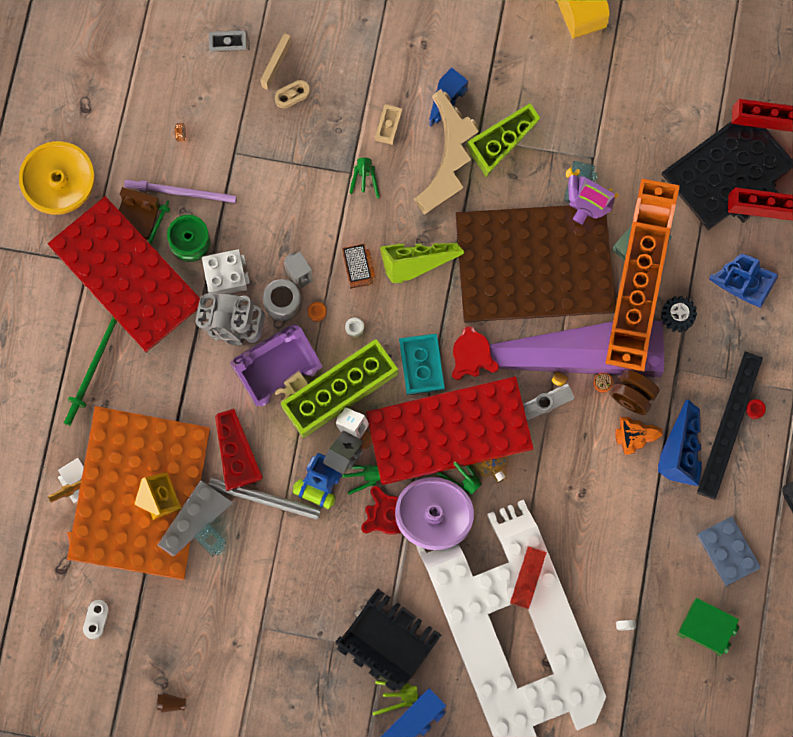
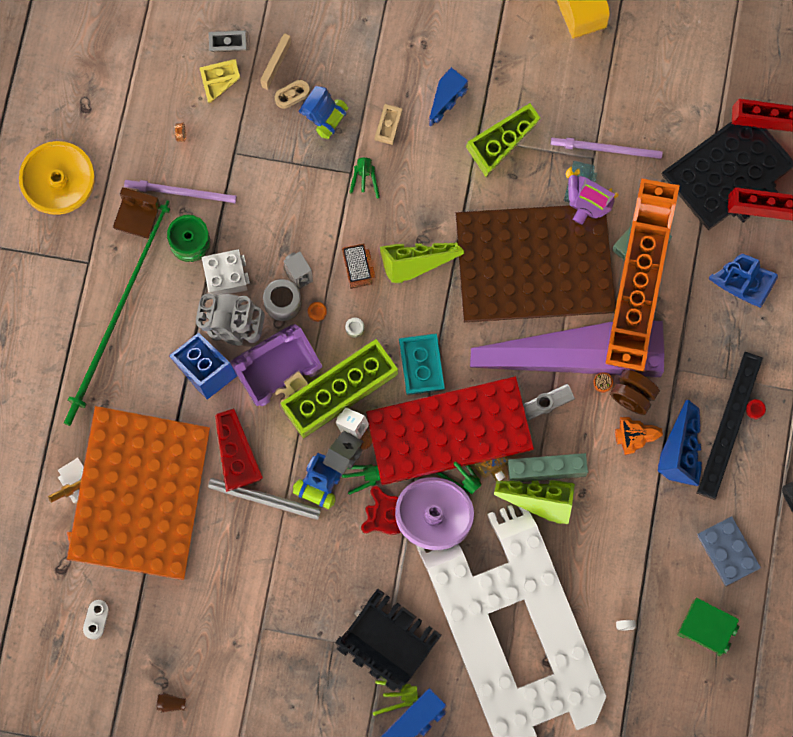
red plate [47,196,200,353] -> none
yellow slope [135,472,181,520] -> none
light grey wing [157,480,233,556] -> none
clear light blue window [195,523,226,557] -> none
tan arch [414,89,479,215] -> none
red tile [452,326,499,381] -> none
clear red tile [510,546,547,610] -> none
yellow piece [552,371,569,386] -> none
black wheel [661,296,697,333] -> none
none -> blue slope [169,333,237,400]
none -> light yellow wing [200,59,240,103]
none -> blue piece [299,86,349,139]
none -> lime wedge [494,480,575,524]
none -> sand green brick [507,453,588,482]
none -> lavender bar [551,137,663,159]

